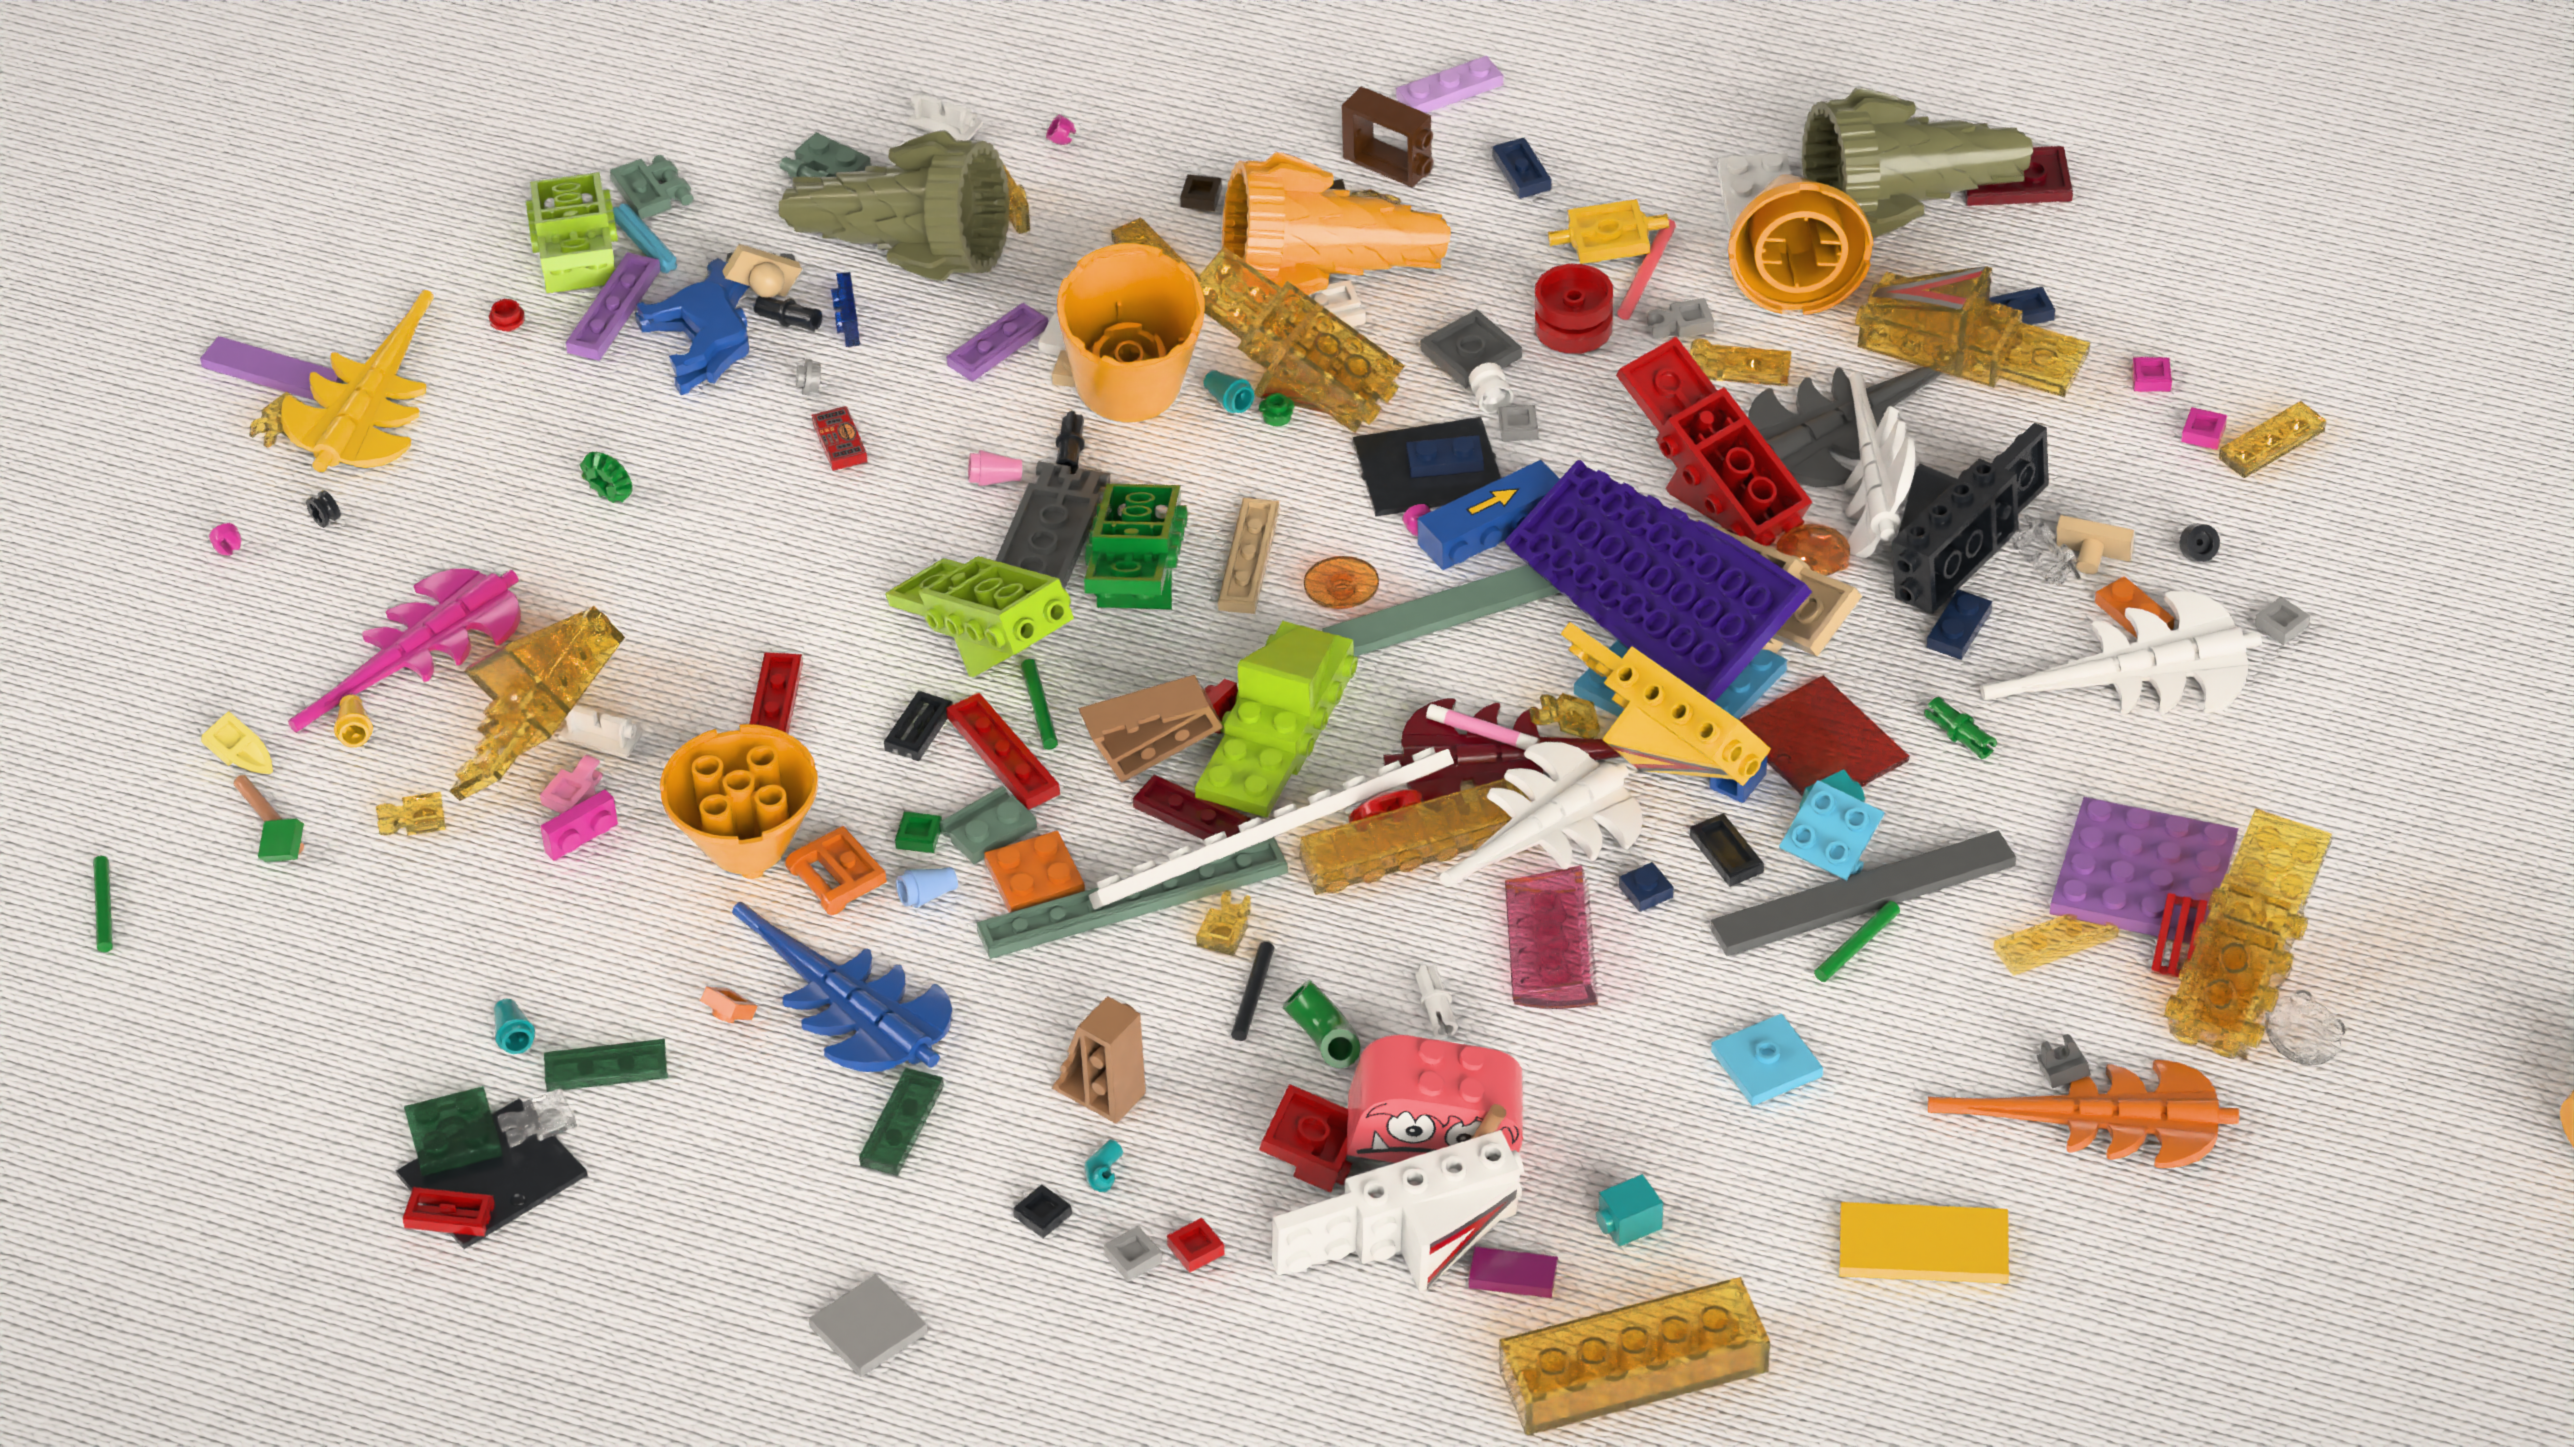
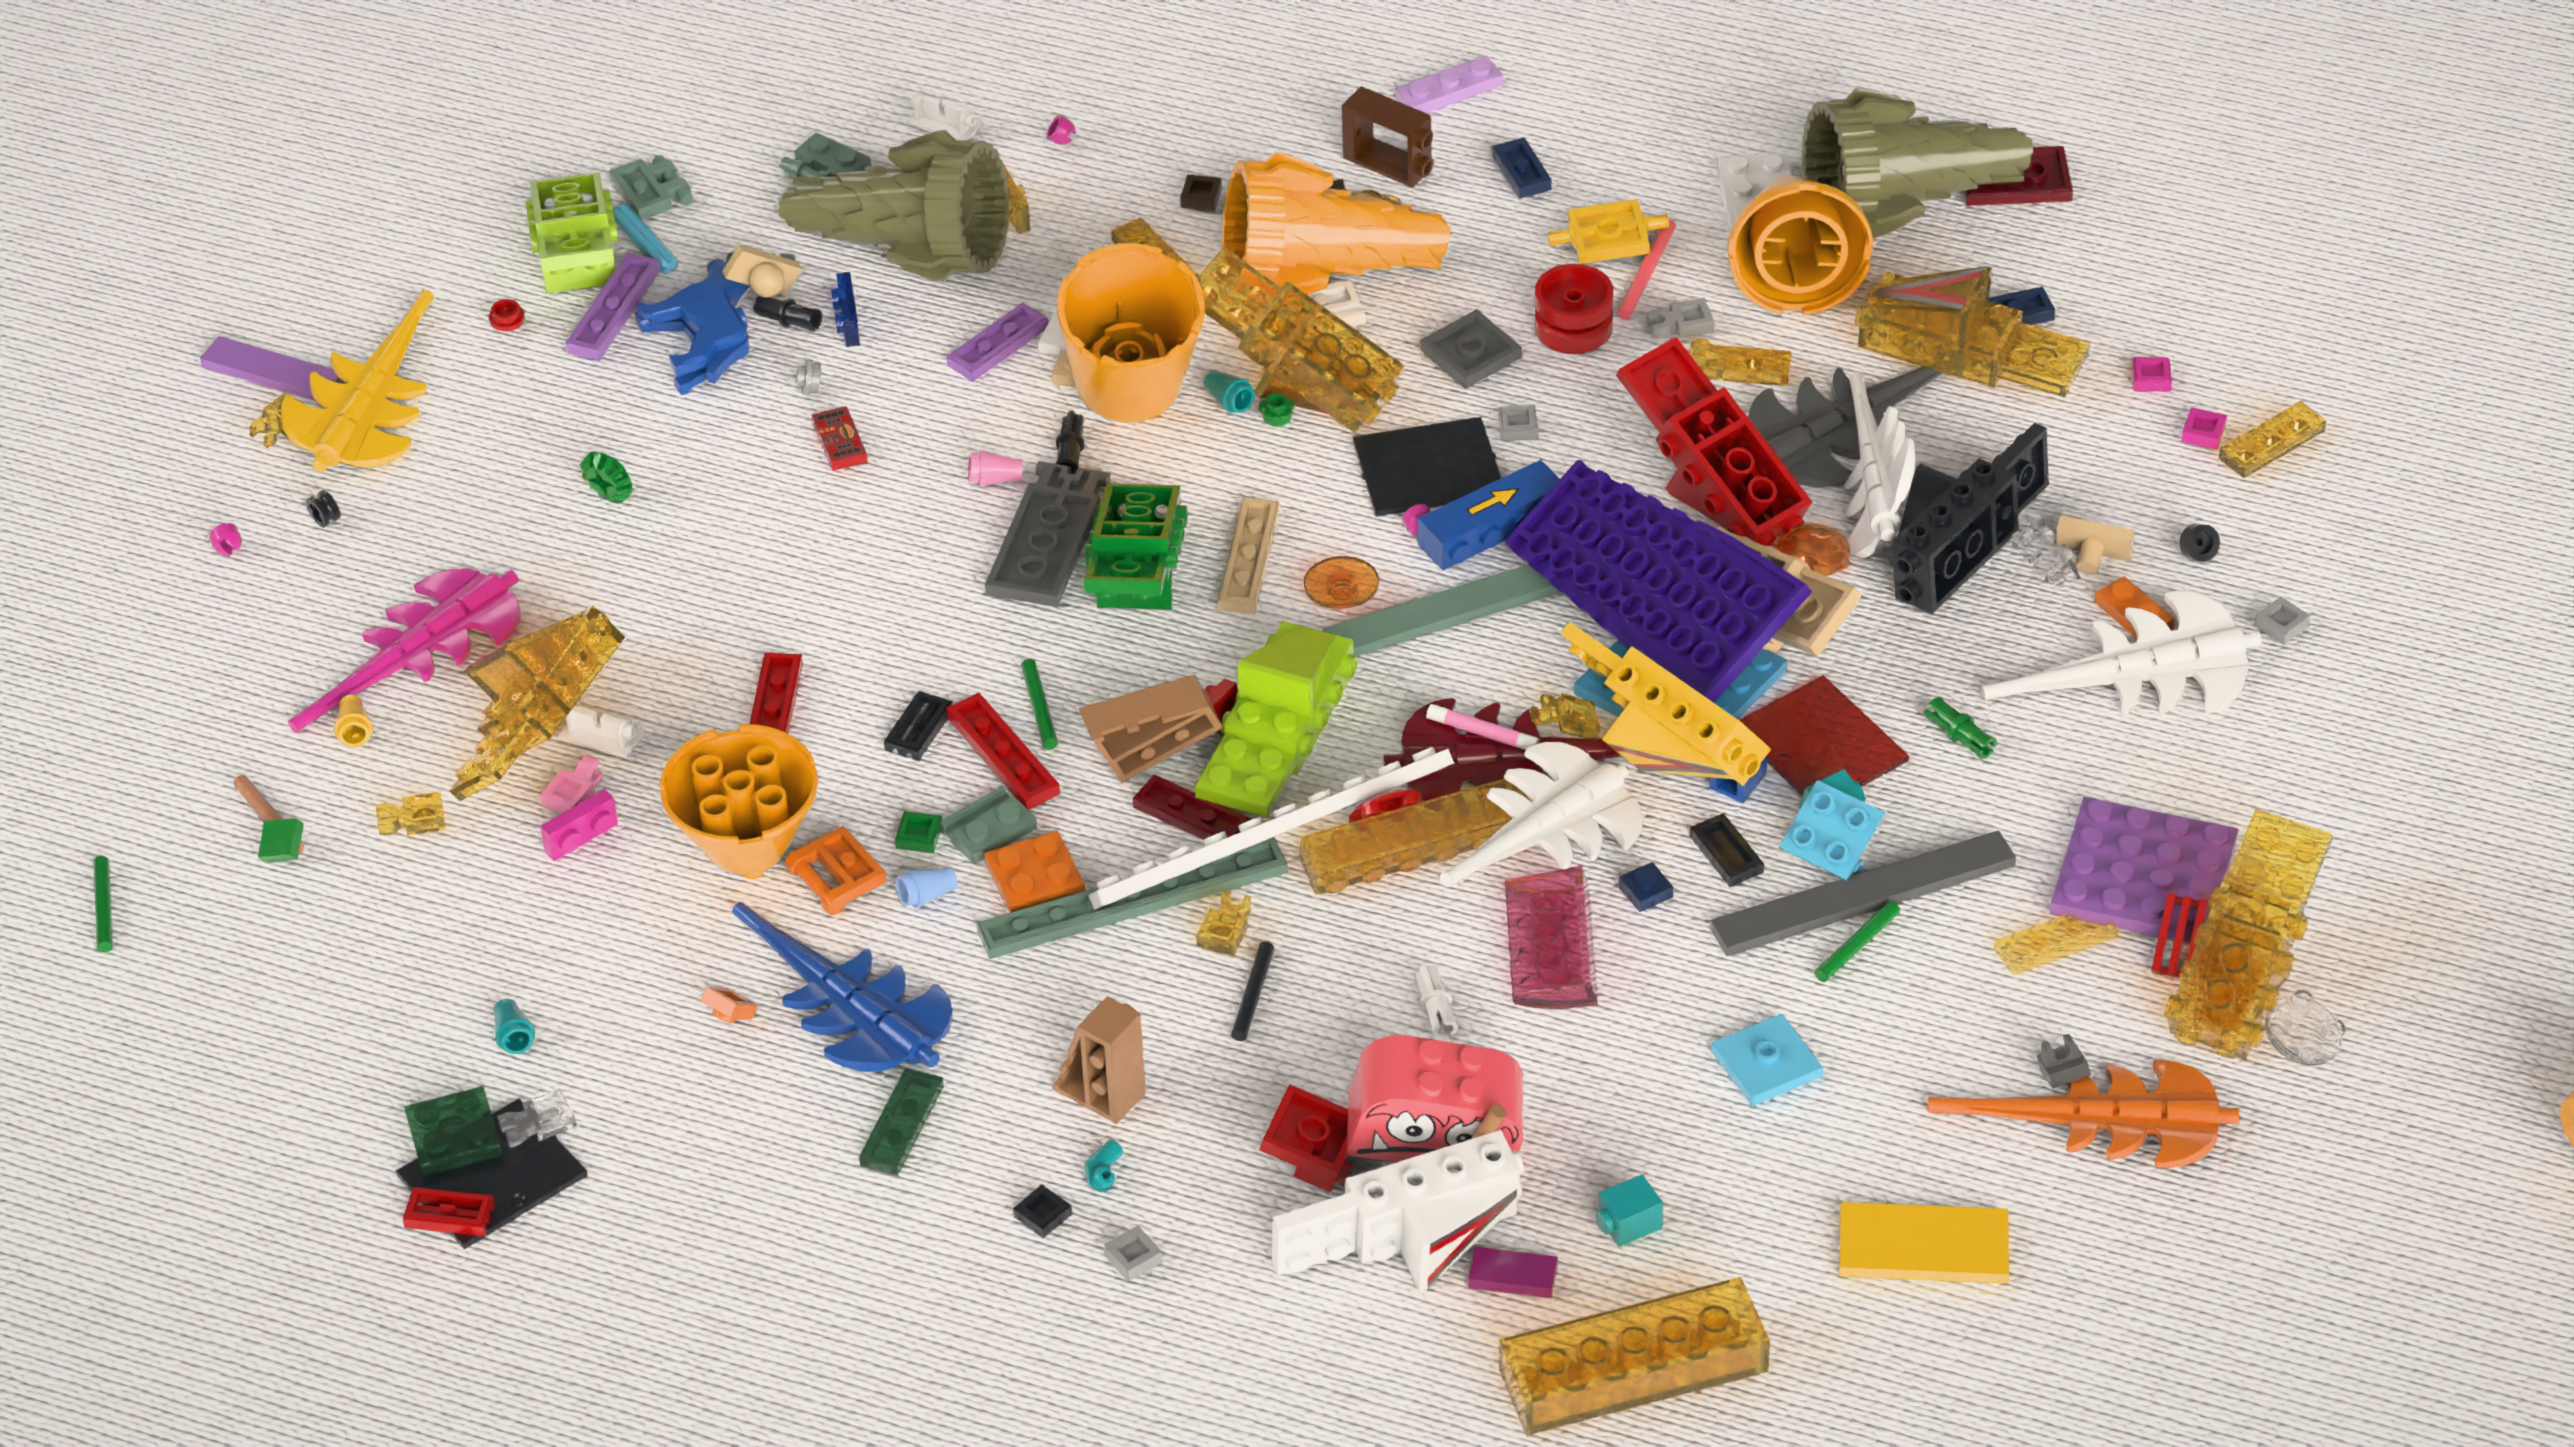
light yellow plate [201,711,273,774] -> none
clear green tile [544,1039,668,1092] -> none
light grey tile [809,1274,928,1377] -> none
lime wedge [885,556,1074,677] -> none
red plate [1167,1217,1225,1273] -> none
green cylinder [1282,980,1361,1069] -> none
dark blue plate [1406,435,1484,478] -> none
white wheel [1469,363,1513,414] -> none
dark blue plate [1926,589,1993,660] -> none

